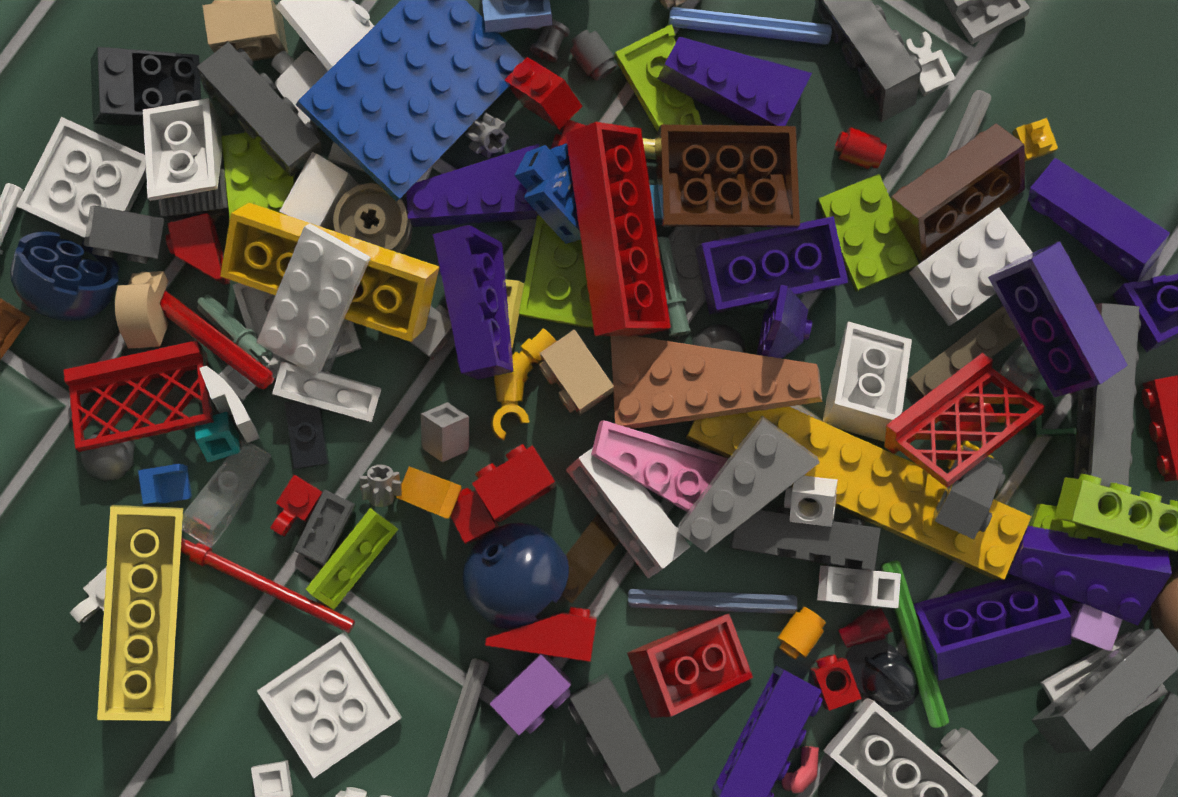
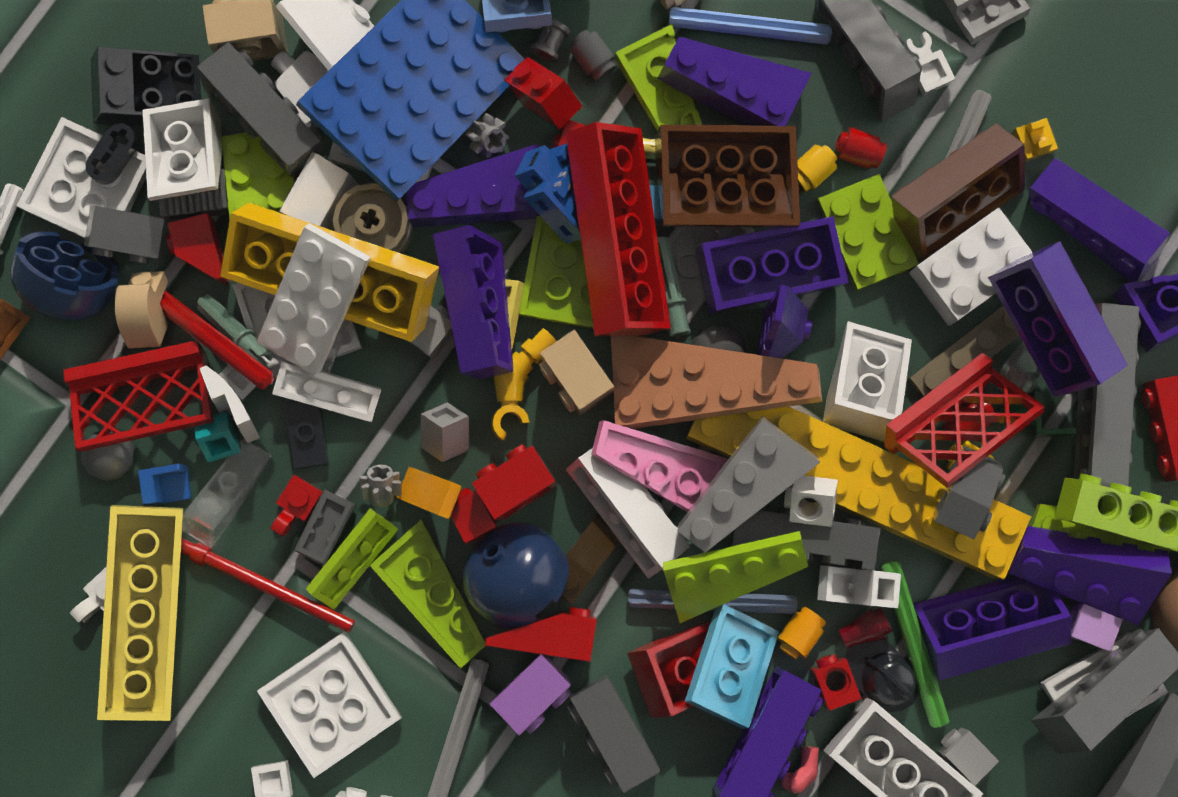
none -> black beam [86,123,139,185]
none -> lime wing [370,520,486,669]
none -> lime wing [663,531,808,623]
none -> medium azure plate [685,604,779,729]
none -> yellow brick [797,144,837,194]

